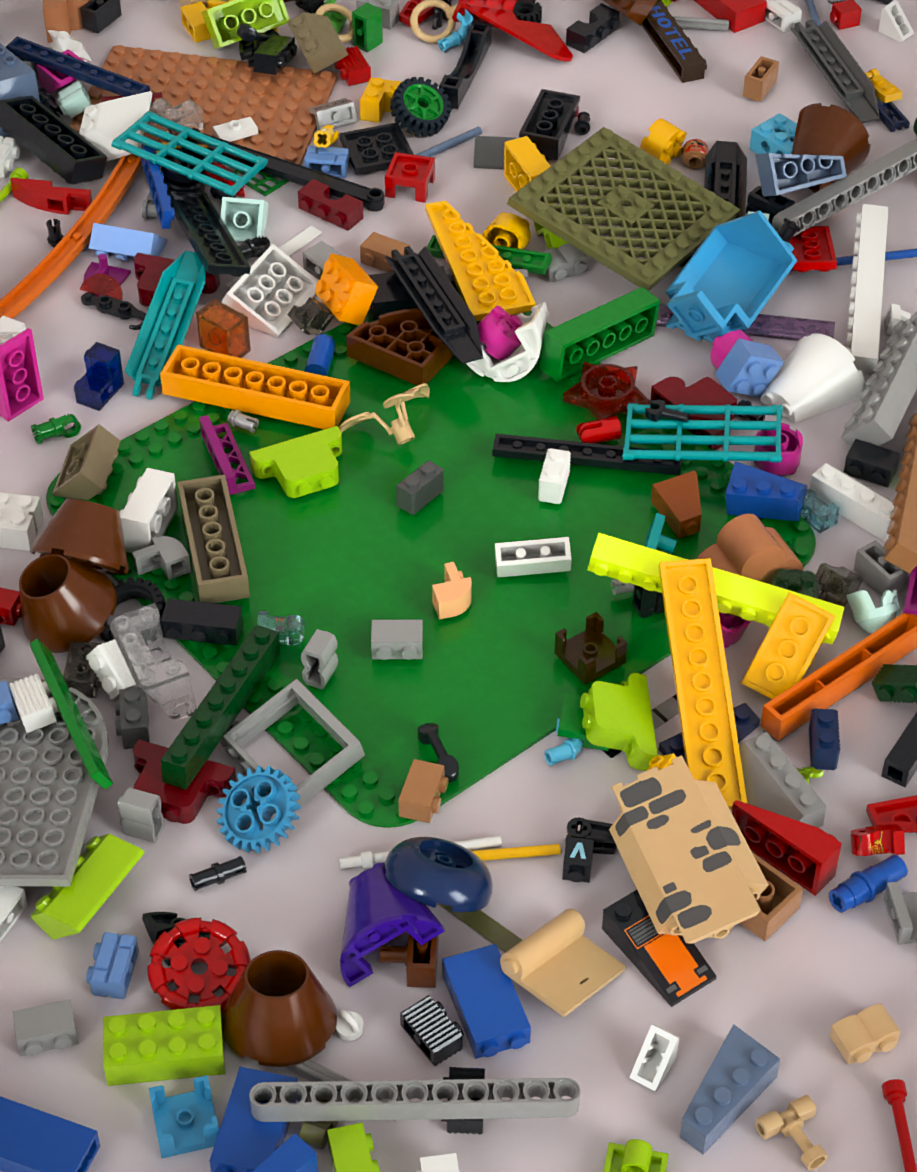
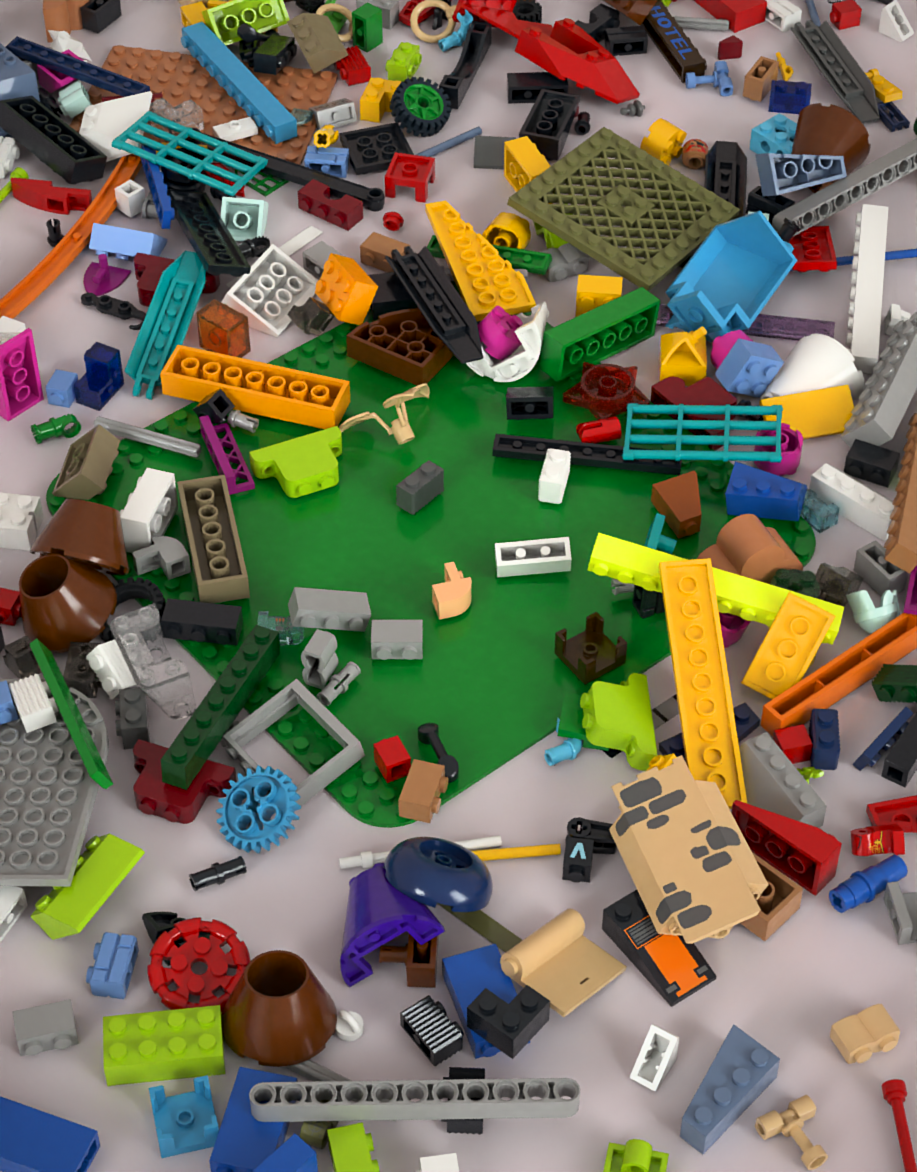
clear red plate [79,273,123,301] -> none
light grey brick [117,787,164,843] -> none
blue brick [305,334,336,376] -> none
black bar [645,400,690,423] -> none
none -> clear smoke brick [3,636,42,678]
none -> medium blue brick [46,369,80,408]
none -> light grey axle [94,416,201,458]
none -> white brick [115,179,146,218]
none -> dark azure brick [181,21,297,144]
none -> black brick [193,388,235,425]
none -> light grey brick [288,587,371,632]
none -> clear light blue tile [291,108,313,126]
none -> light grey pin [316,661,361,707]
none -> red brick [373,735,411,783]
none -> red plate [383,212,404,231]
none -> lime brick [385,42,422,82]
none -> black brick [467,985,550,1059]
none -> black brick [506,386,554,420]
none -> black brick [507,72,568,104]
none -> red wedge [515,18,640,104]
none -> yellow brick [576,275,623,317]
none -> black brick [605,25,648,56]
none -> dark grey hair [620,100,645,117]
none -> yellow piece [659,326,707,386]
none -> medium blue bar [685,61,733,96]
none -> dark red slope [717,35,743,60]
none -> yellow tile [759,385,854,440]
none -> clear blue brick [768,80,812,114]
none -> red brick [773,724,813,764]
none -> yellow hand [776,52,793,83]
none -> dark blue plate [853,706,914,771]

